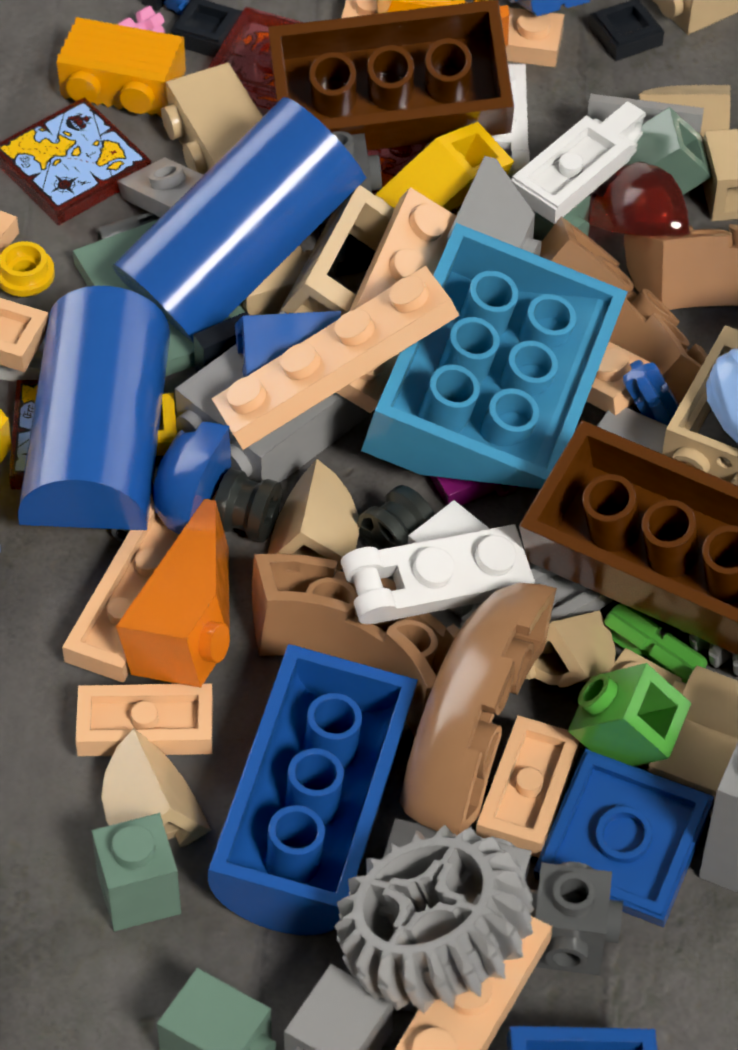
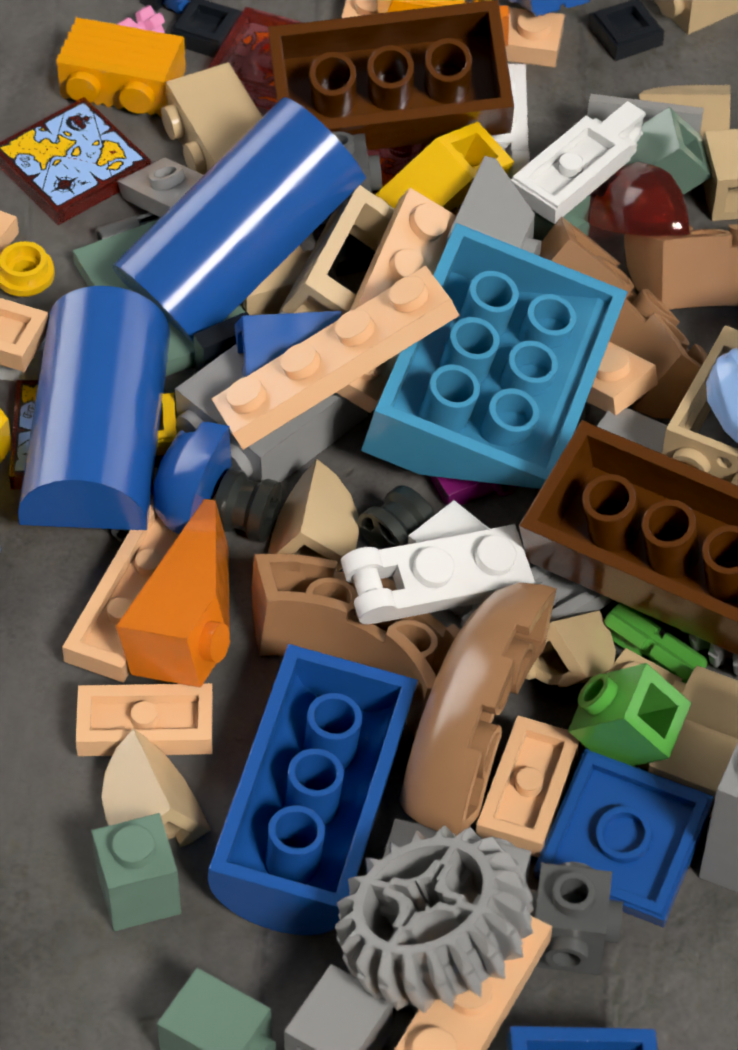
blue axle [623,360,679,426] -> none

